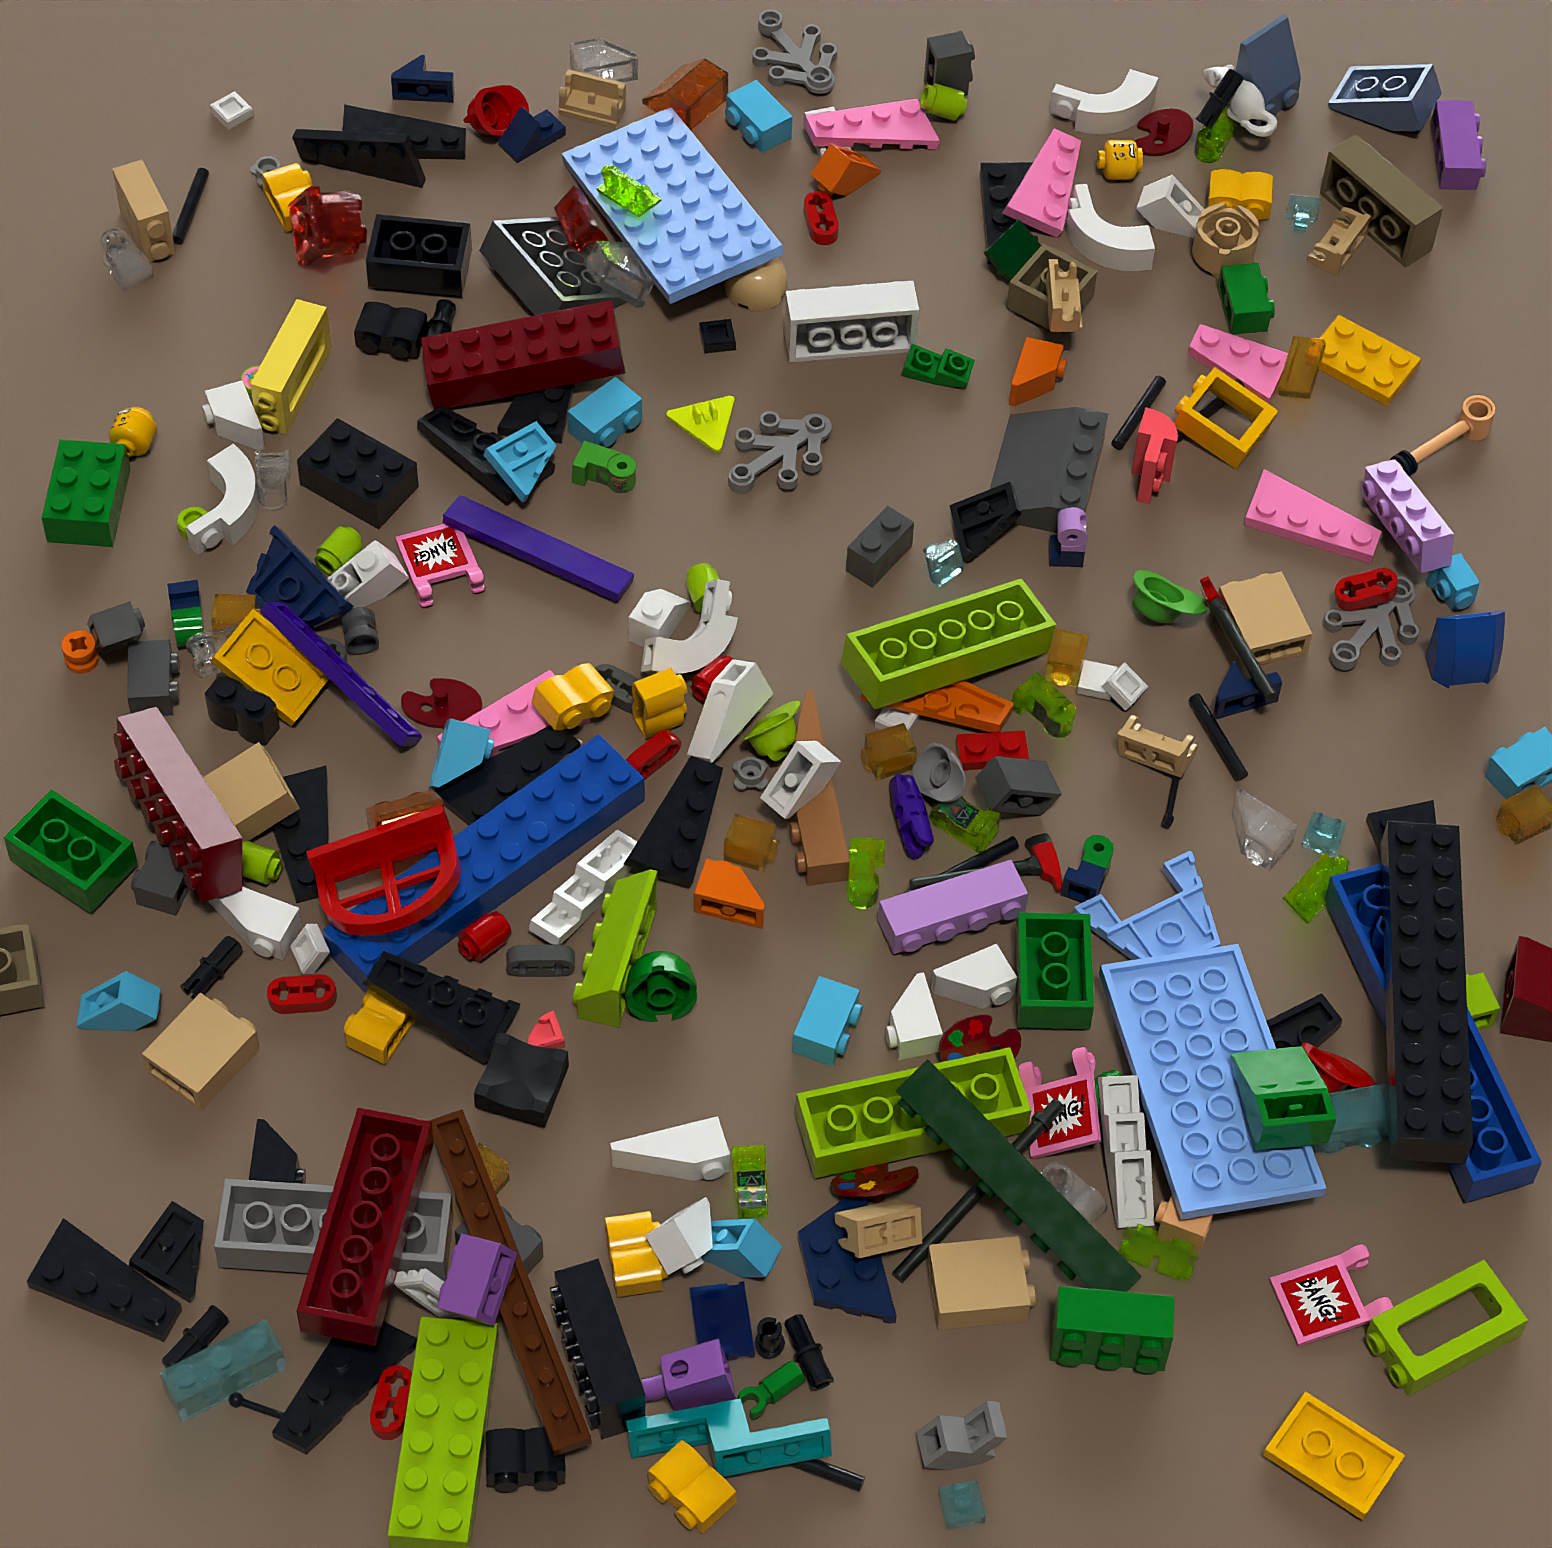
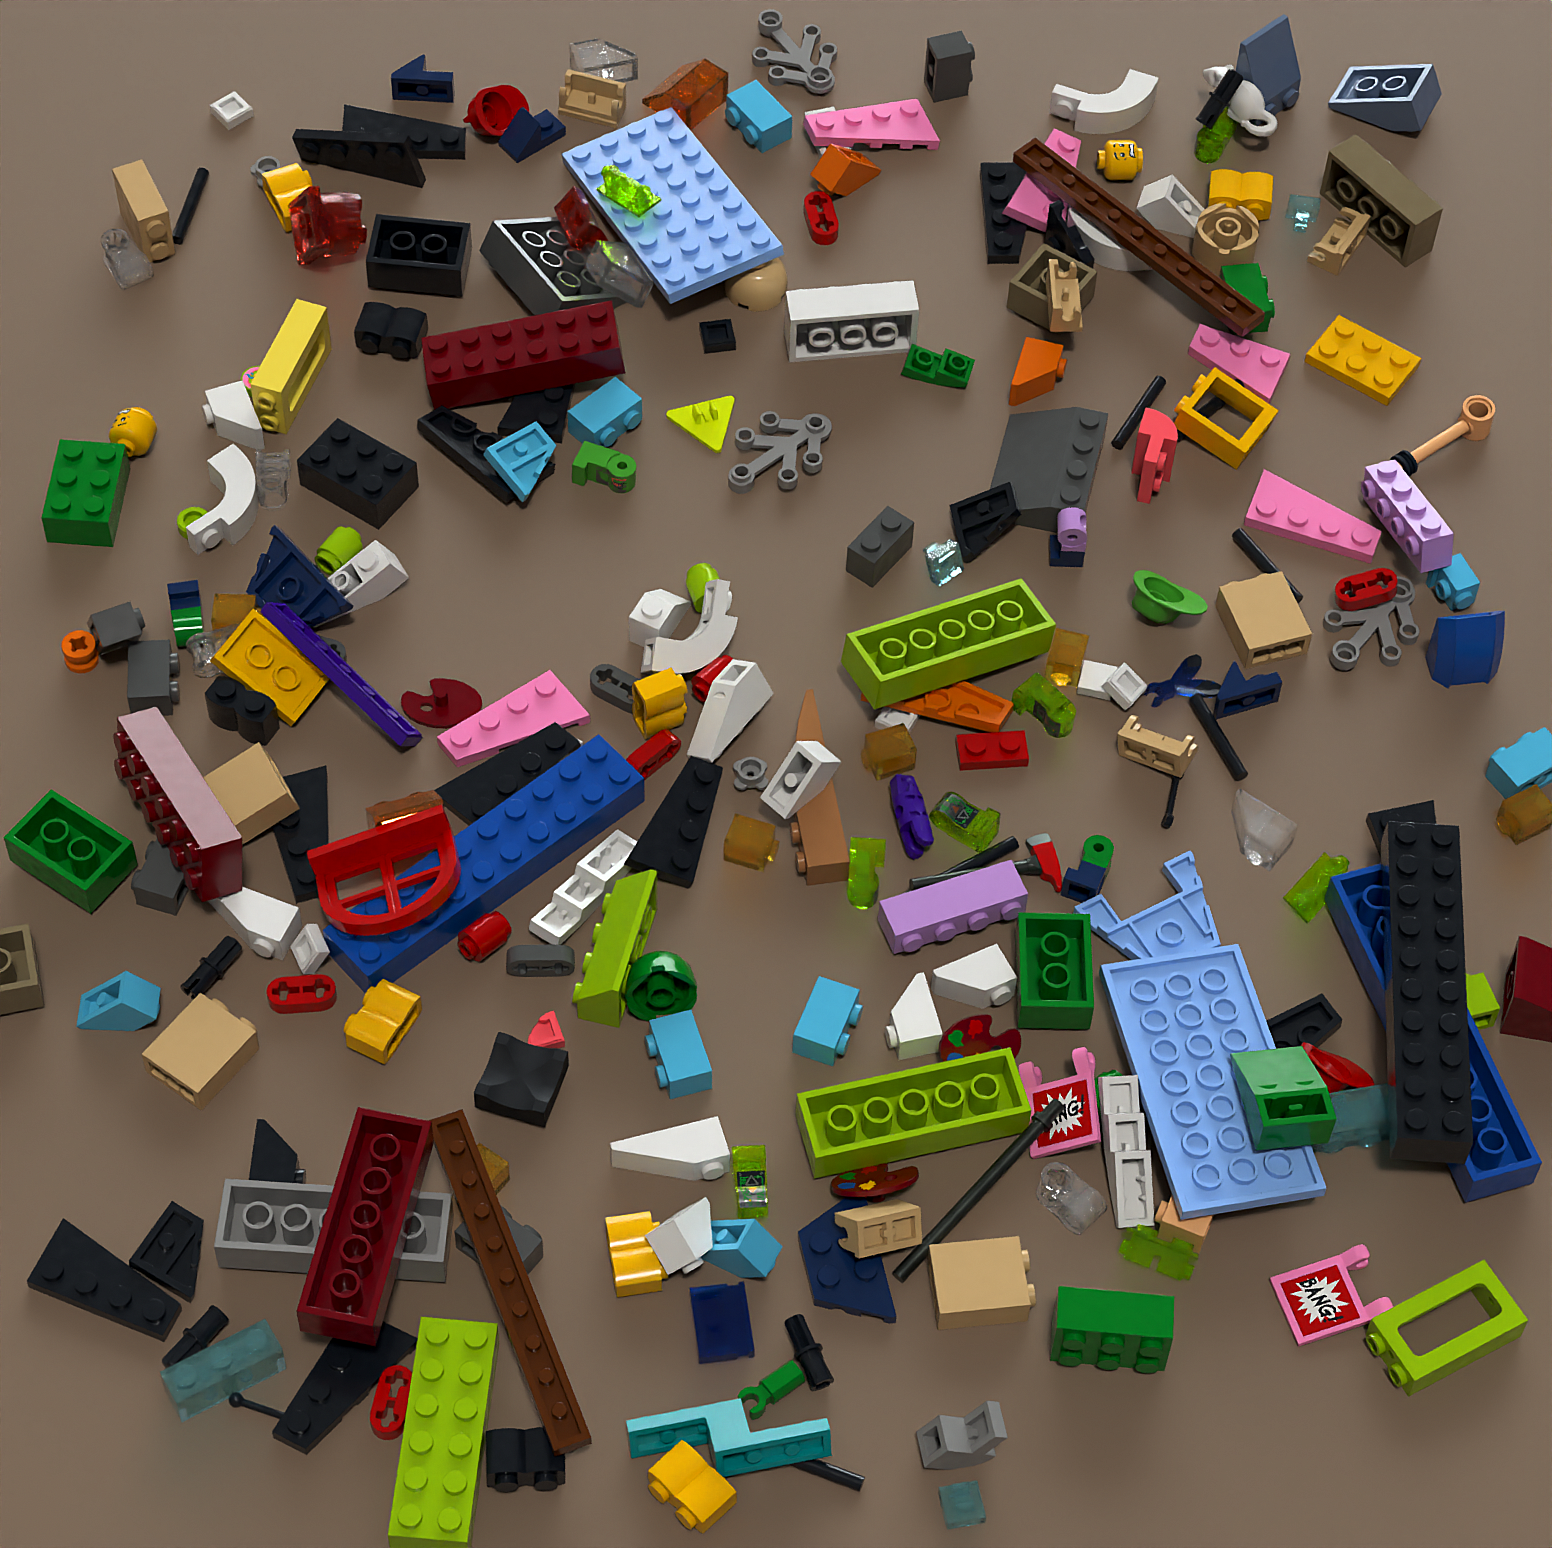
lime brick [242,840,283,885] -> none
dark grey wheel [341,607,379,655] -> none
black wing [362,951,520,1064] -> none
white tile [394,1268,458,1319] -> none
flag [395,524,485,607] -> none
black axle [426,299,456,337] -> none
medium azure slope [428,718,494,789] -> none
medium lavender brick [437,1233,517,1327] -> none
dark purple tile [442,495,634,602] -> none
yellow brick [531,663,614,731] -> none
black brick [549,1258,646,1440] -> none
medium lavender torso [642,1339,736,1411] -> none
orange slope [694,859,765,929] -> none
lime piece [741,701,801,762] -> none
black pin [754,1317,785,1358] -> none
dark green brick [896,1059,1143,1292] -> none
light grey cap [911,742,966,803] -> none
lime brick [920,83,967,121] -> none
dark grey brick [975,756,1062,816] -> none
dark green piece [983,219,1041,283] -> none
dark red piece [1134,108,1194,157] -> none
pearl dark grey piece [1200,576,1277,702] -> none
yellow plate [1263,1391,1405,1520] -> none
clear yellow tile [1277,336,1326,399] -> none
clear light blue tile [1301,812,1347,858] -> none
medium lavender brick [1431,100,1486,190] -> none
none -> medium azure brick [644,1010,712,1099]
none -> reddish brown plate [1013,137,1265,337]
none -> black wing [1044,200,1095,268]
none -> clear blue piece [1144,654,1221,707]
none -> black bar [1232,528,1303,603]

